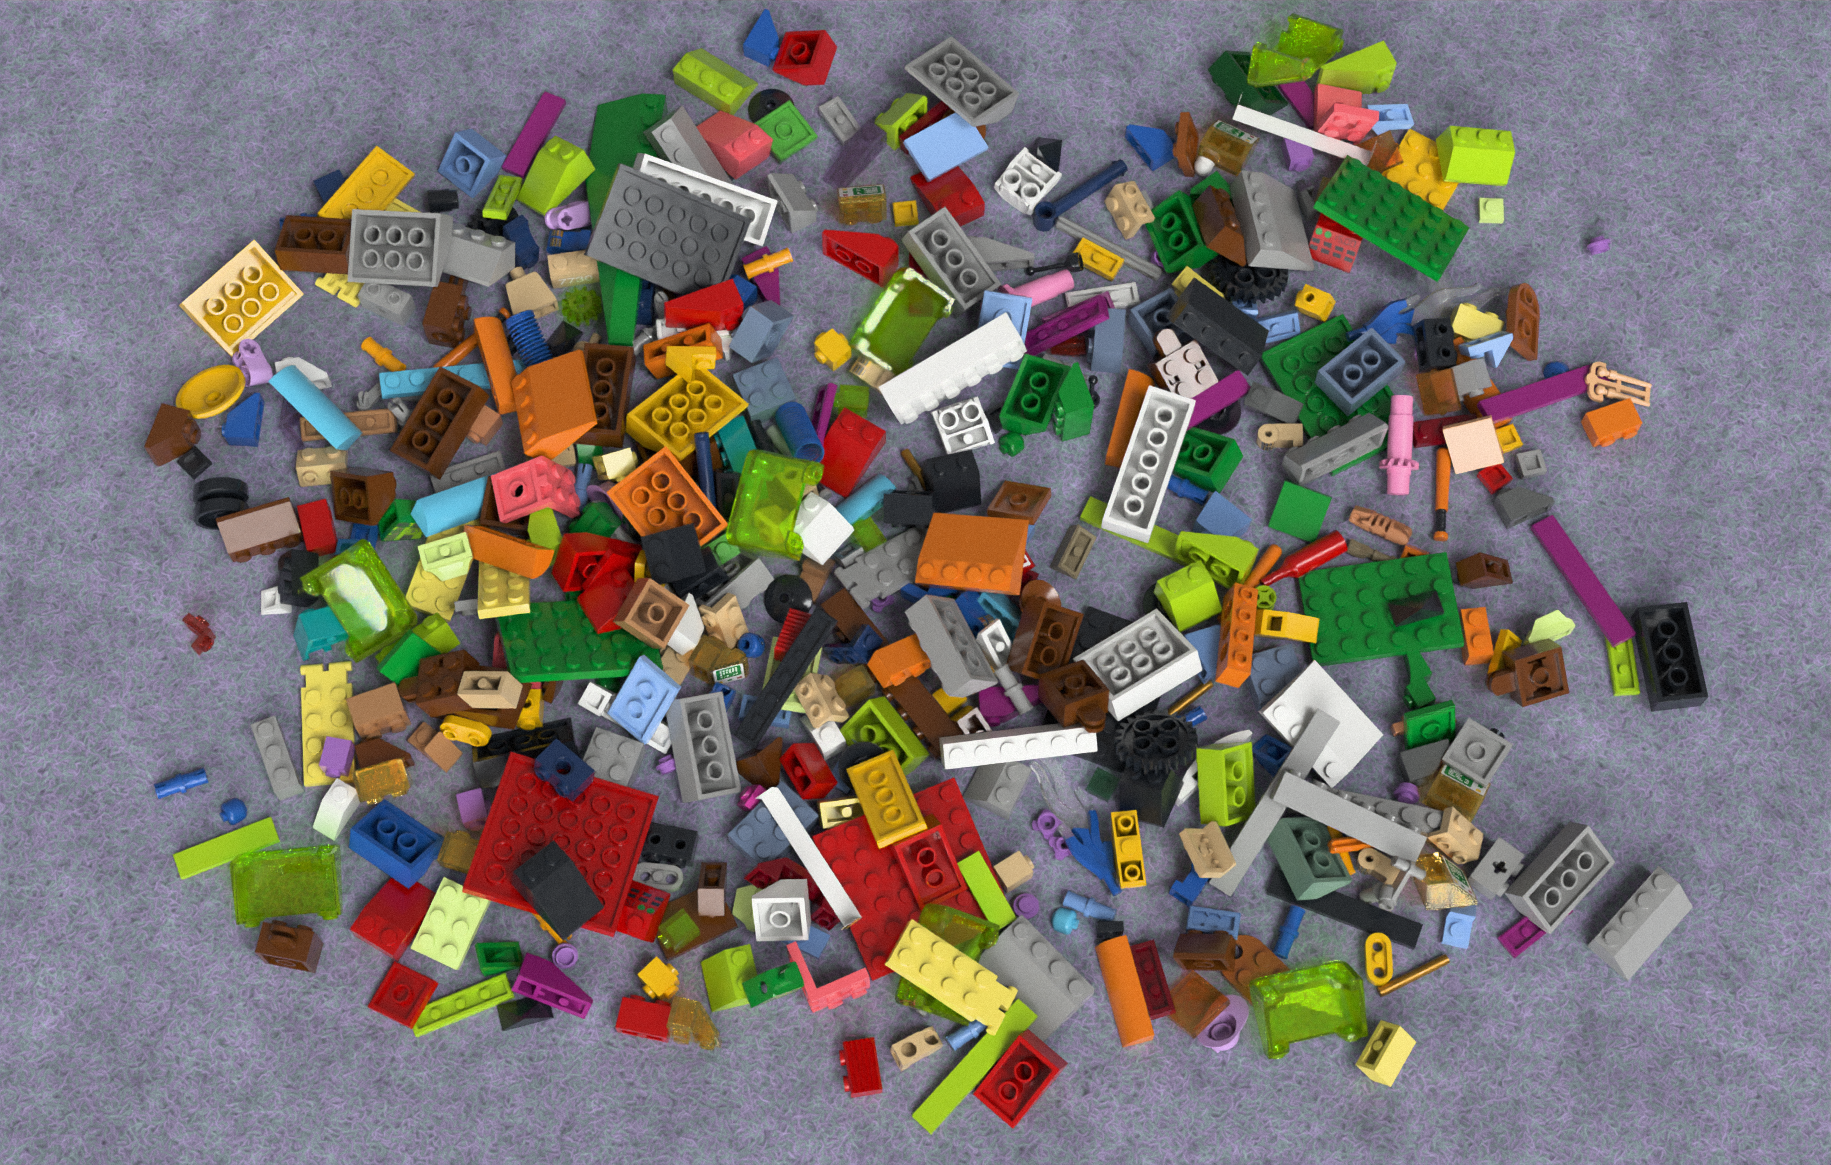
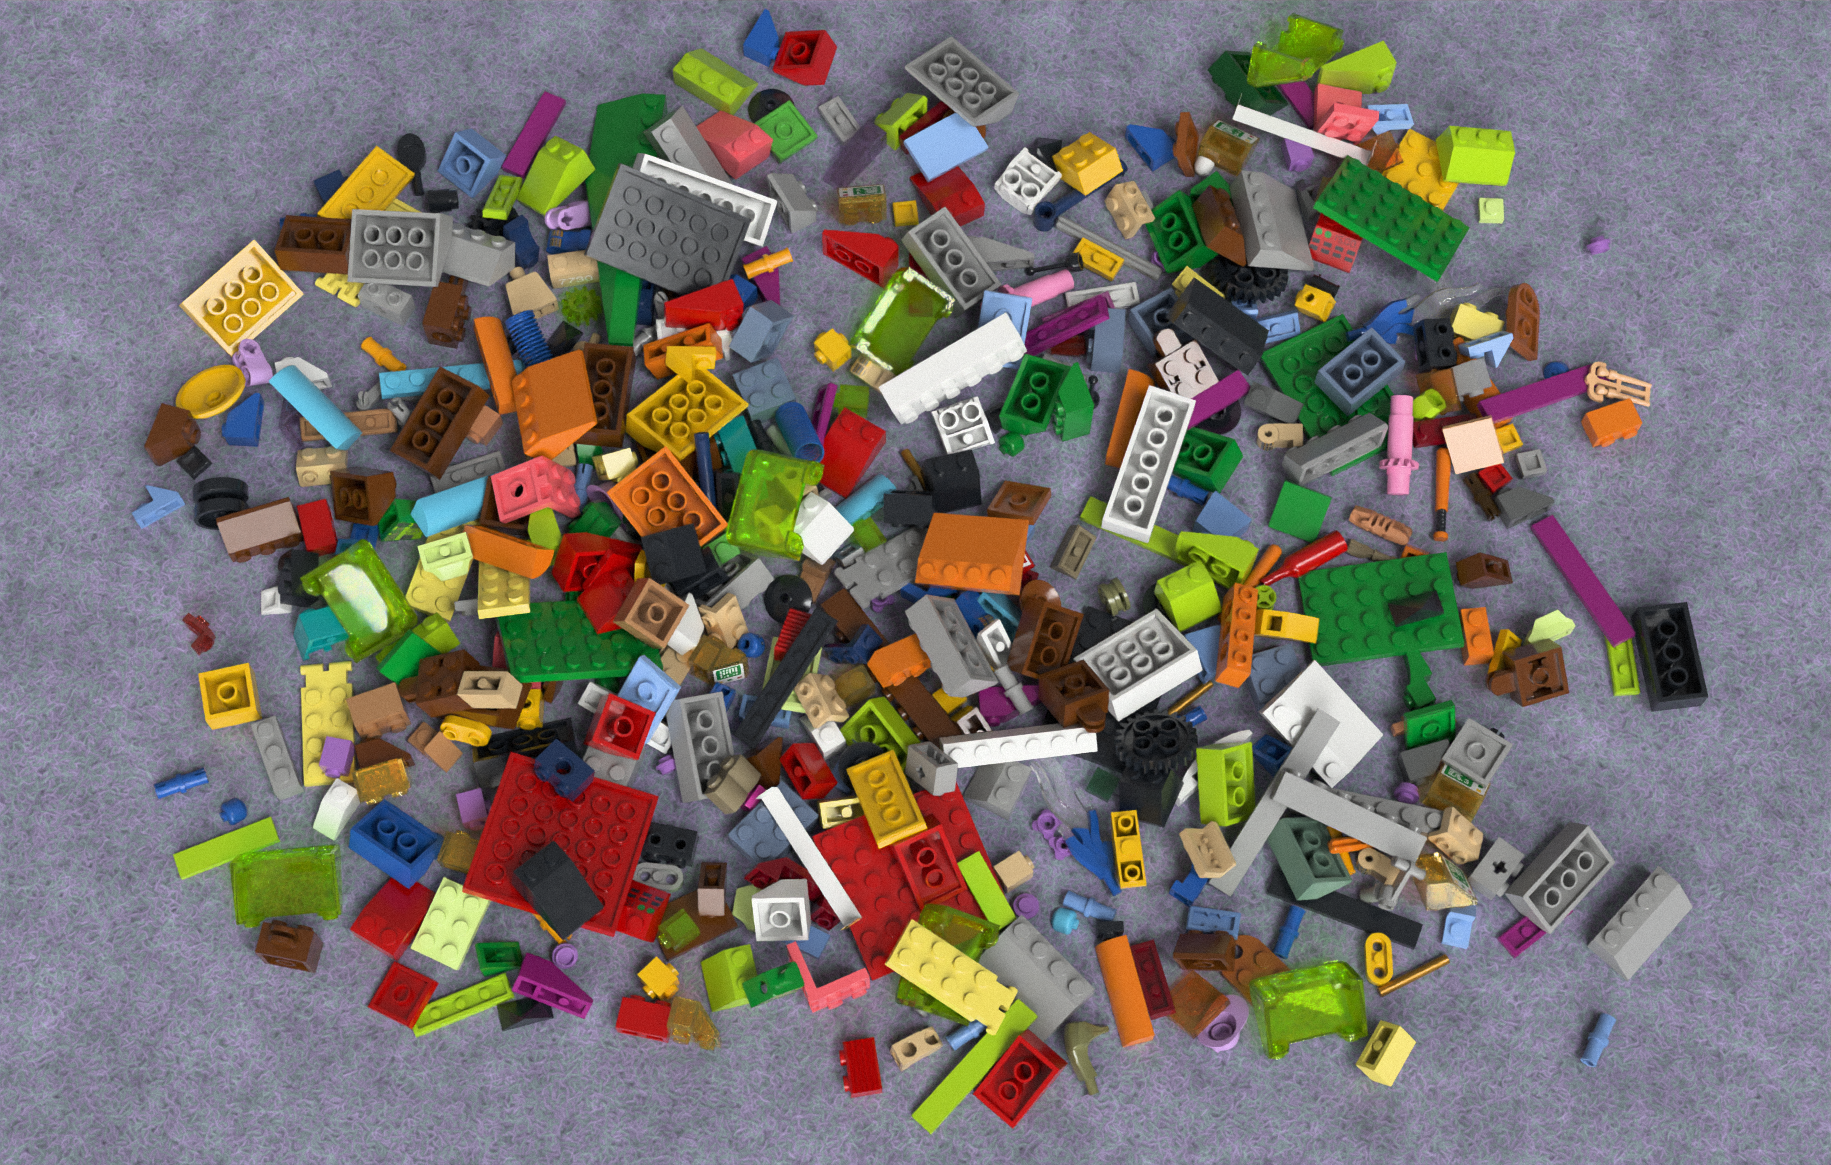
orange piece [432,307,511,368] -> none
none -> medium blue slope [132,485,186,529]
none -> yellow brick [198,663,262,730]
none -> black piece [397,133,427,196]
none -> red slope [583,693,656,760]
none -> dark tan brick [705,754,761,815]
none -> light grey brick [905,741,958,796]
none -> yellow brick [1052,132,1123,196]
none -> olive animal [1063,1021,1110,1096]
none -> olive wheel [1097,577,1131,617]
none -> black pin [1309,274,1340,298]
none -> lime rock [1412,388,1446,422]
none -> dark brown pin [1463,473,1502,522]
none -> medium blue pin [1580,1013,1616,1067]

